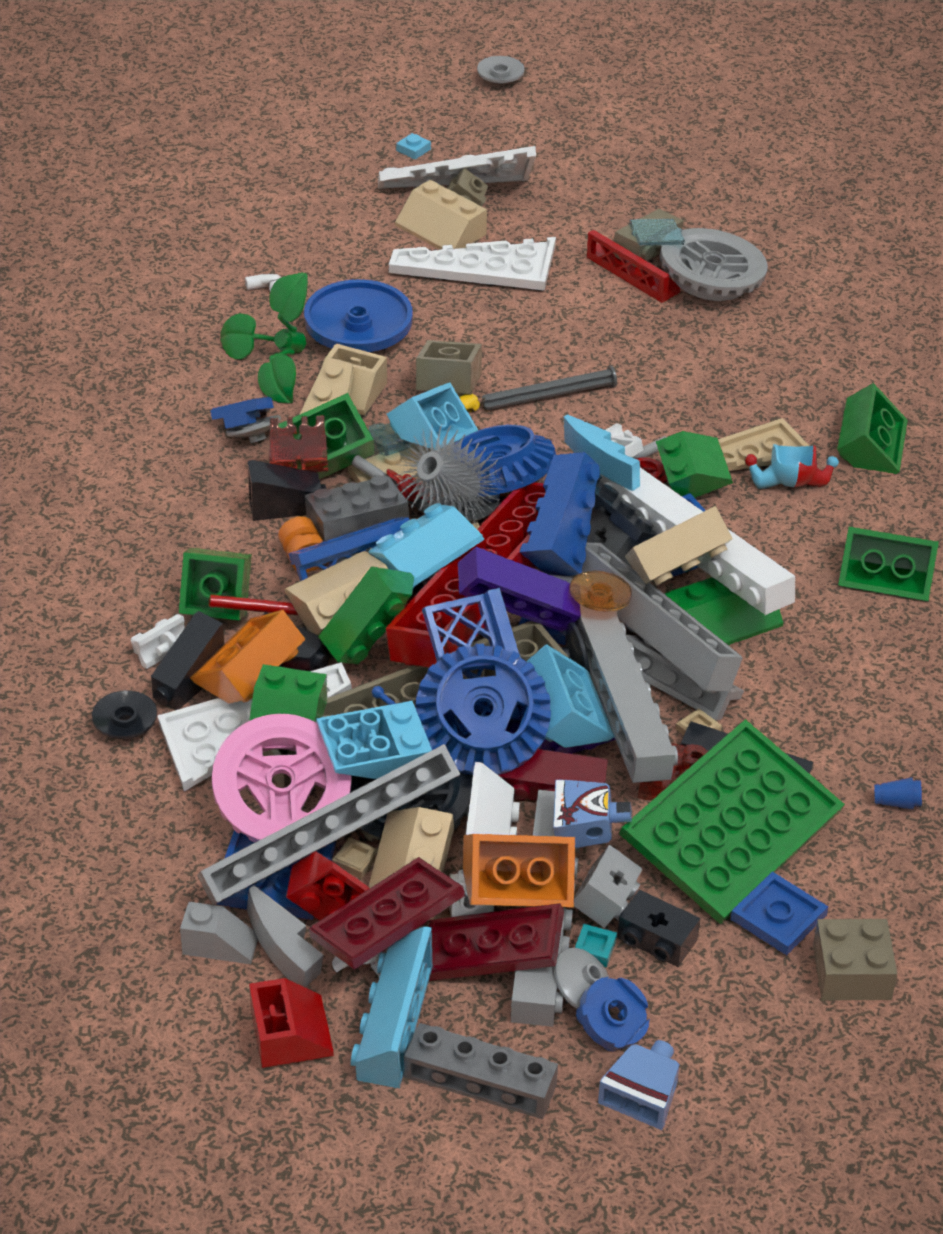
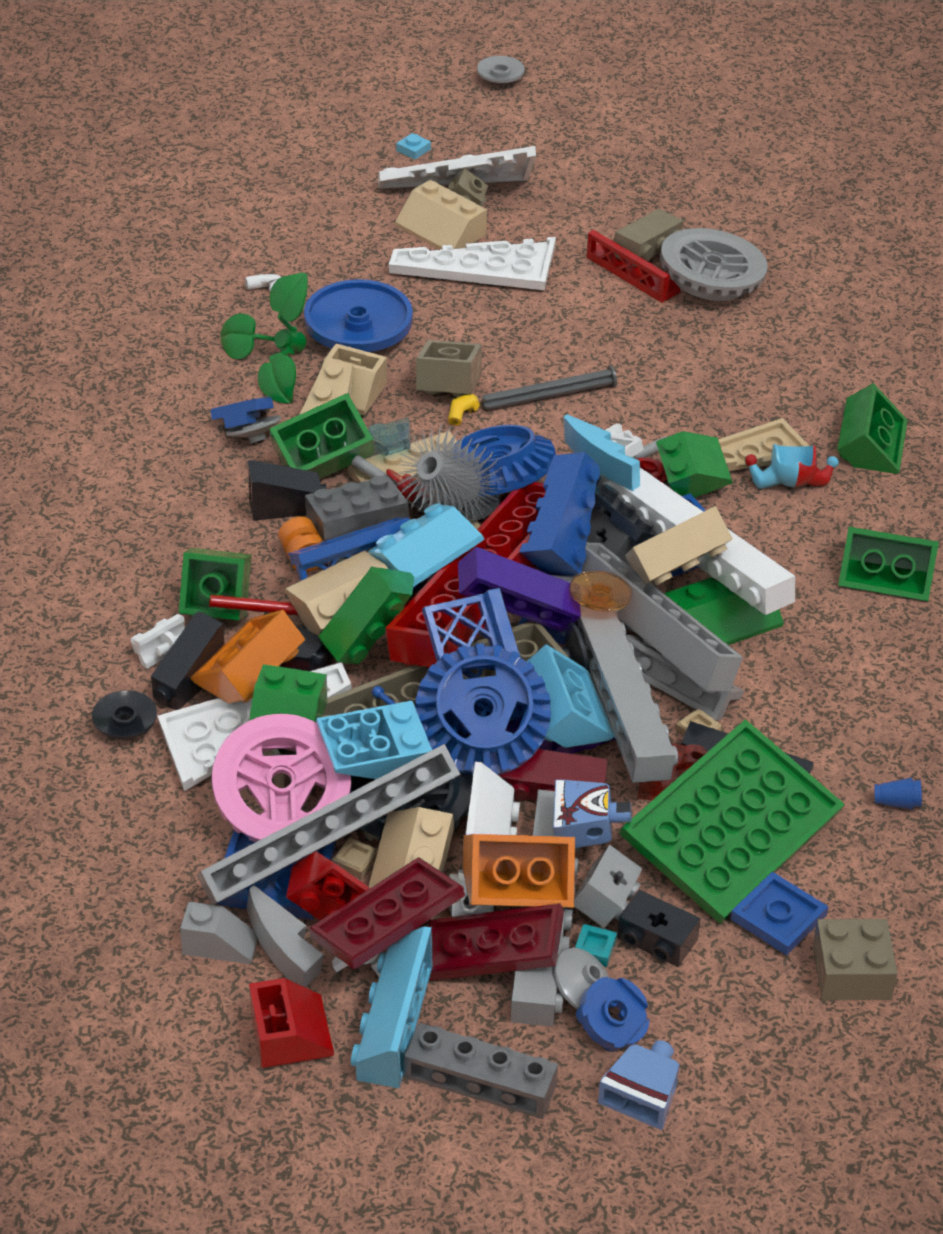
clear red legs [269,415,329,472] -> none
medium azure slope [386,382,478,450] -> none
clear light blue piece [629,219,685,246] -> none

